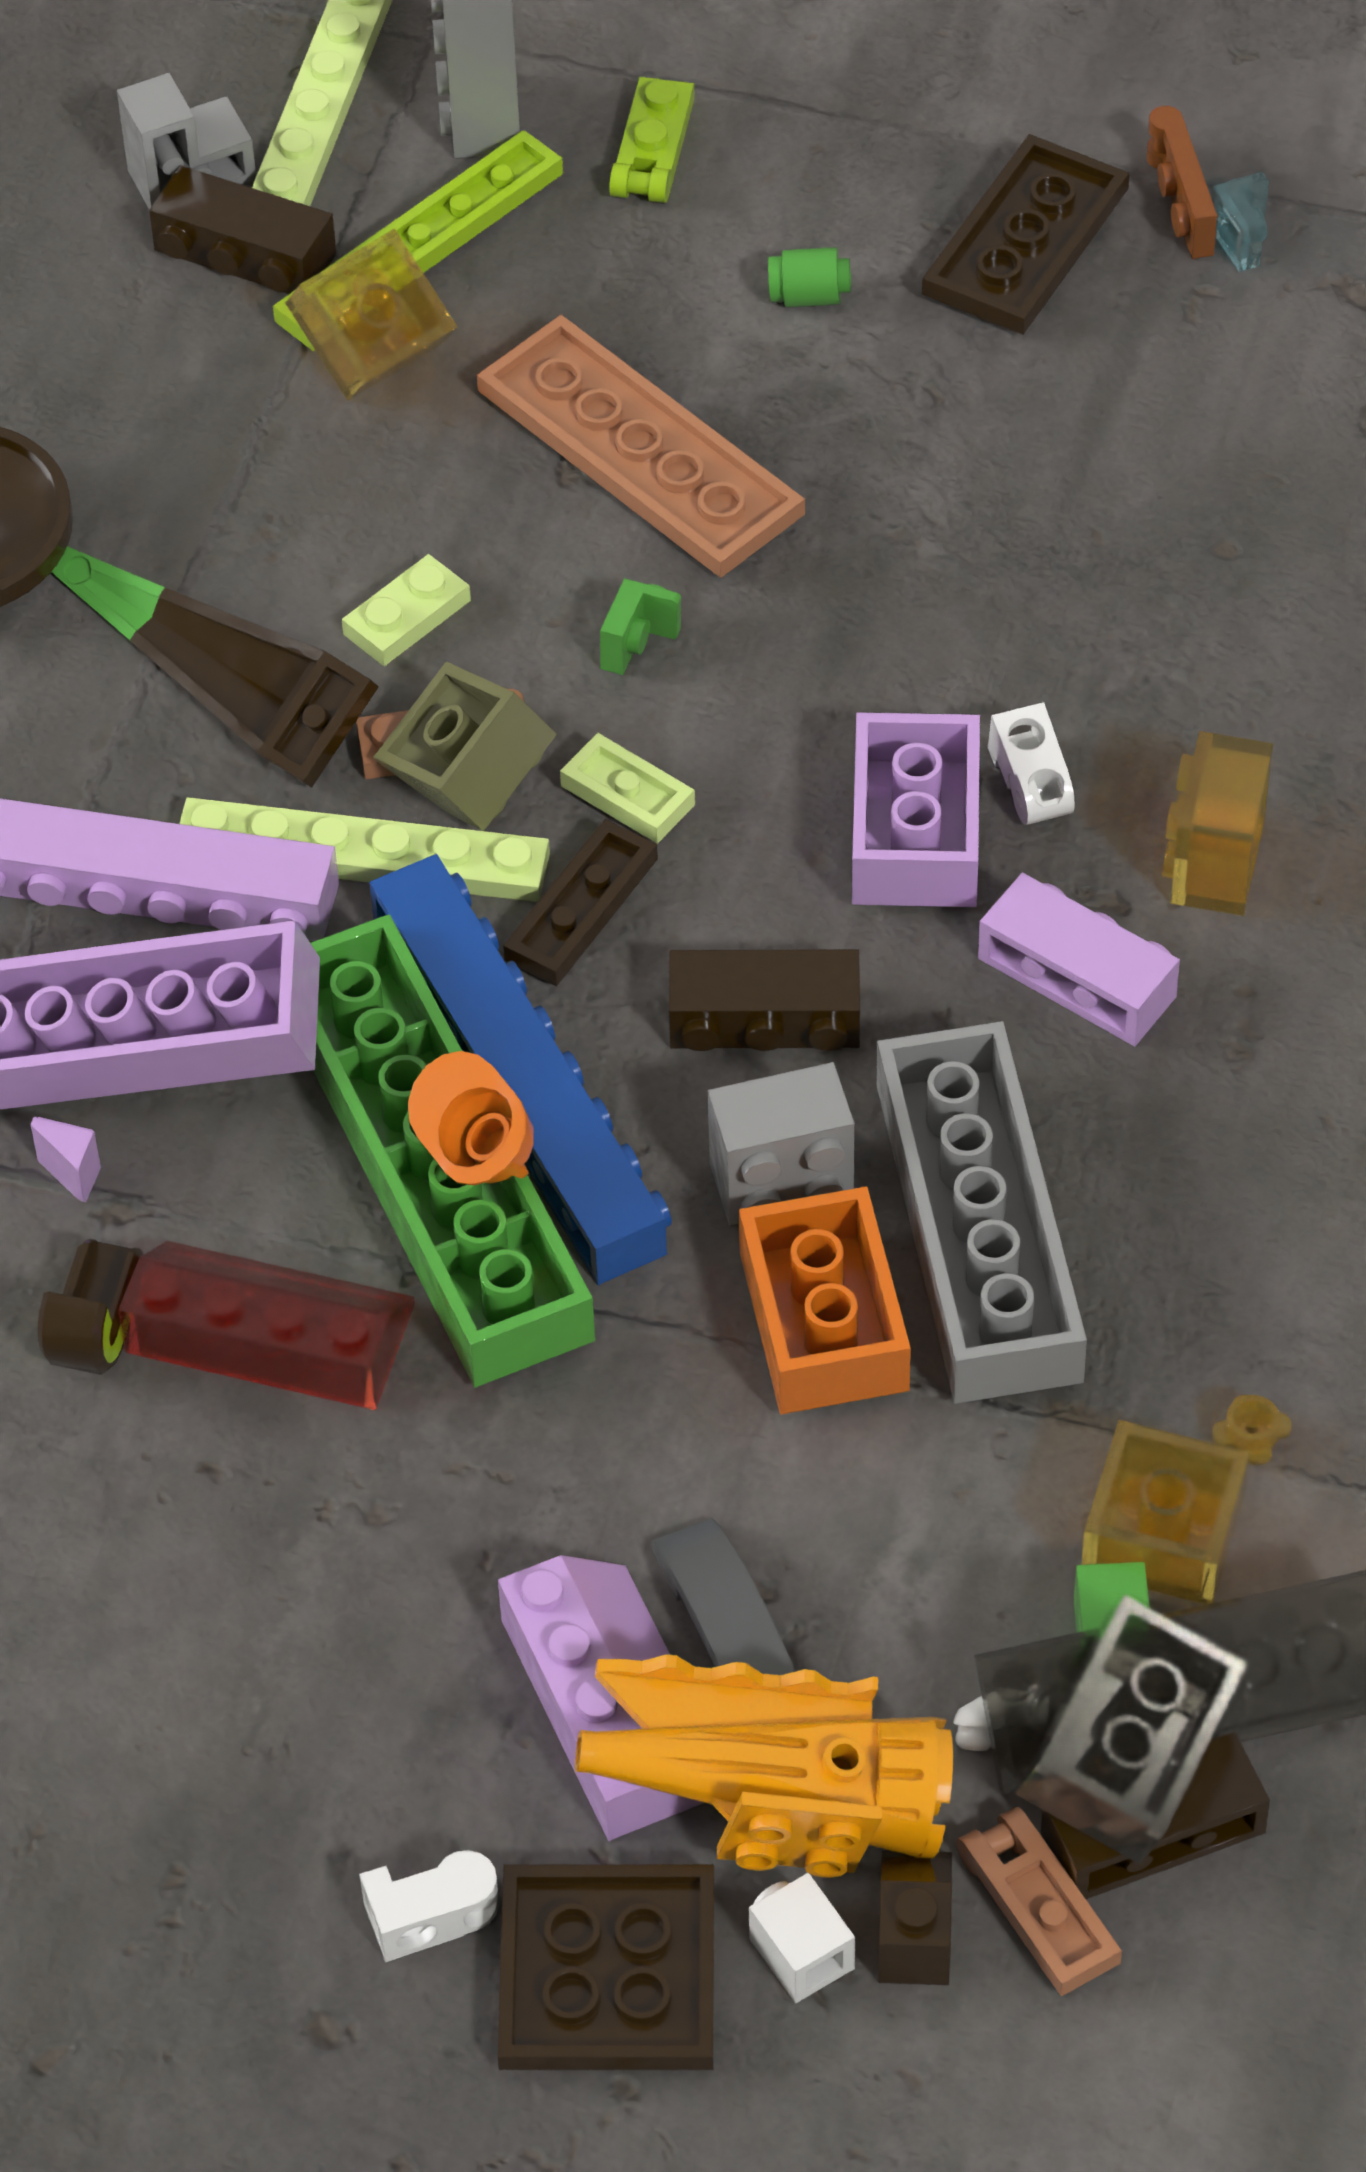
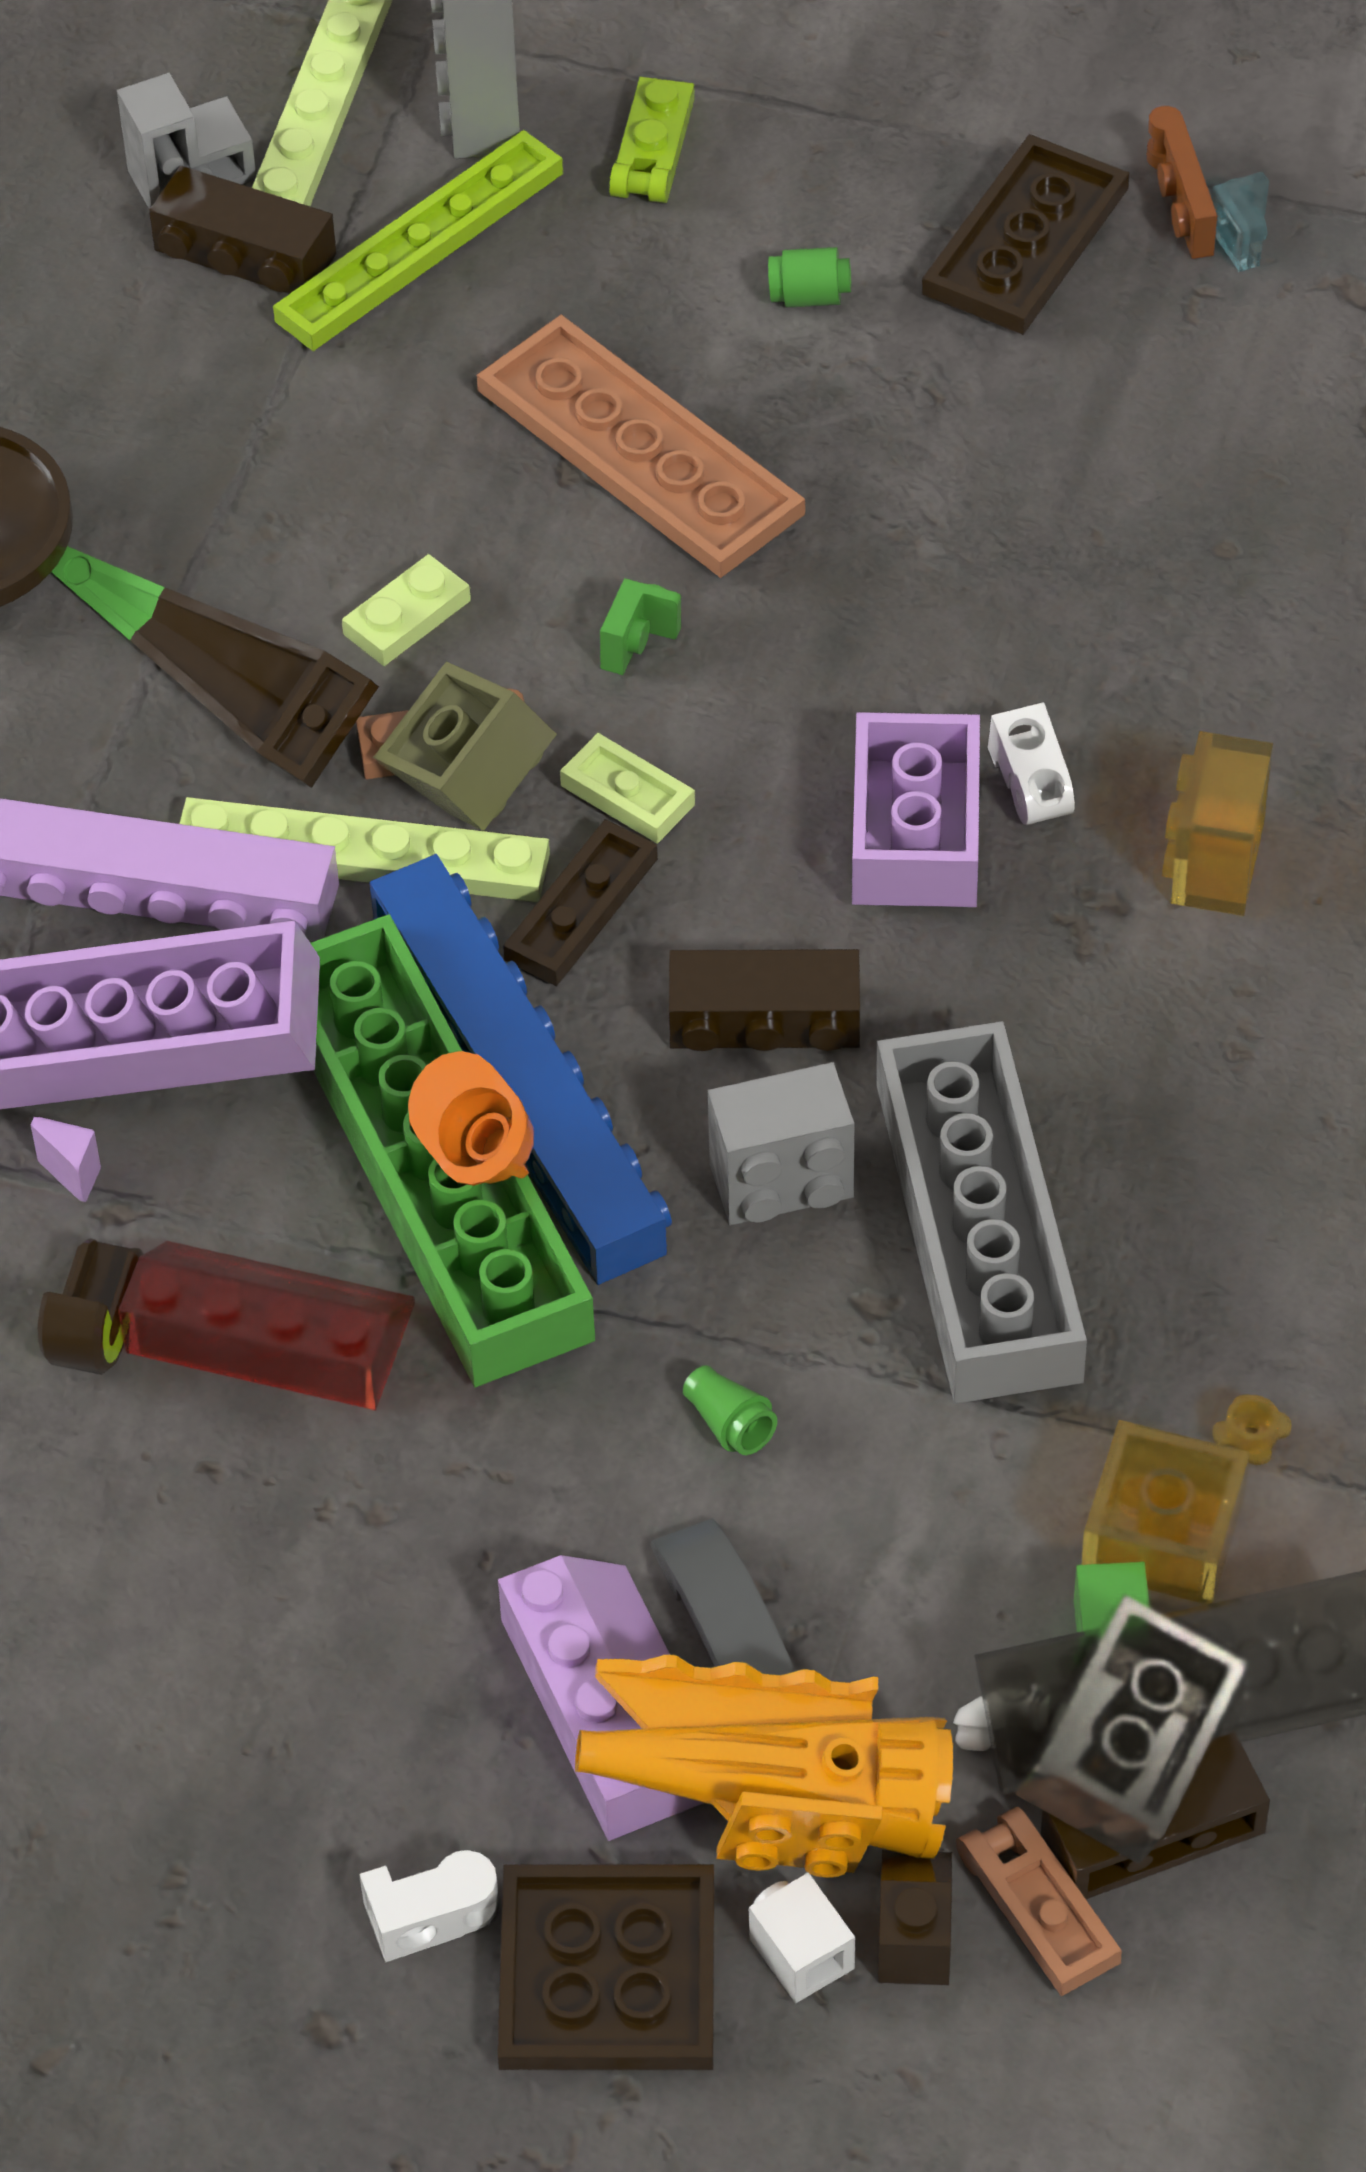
clear yellow brick [285,228,458,401] -> none
orange brick [739,1186,911,1415] -> none
lavender brick [978,872,1180,1047] -> none
none -> bright green cone [683,1365,777,1455]

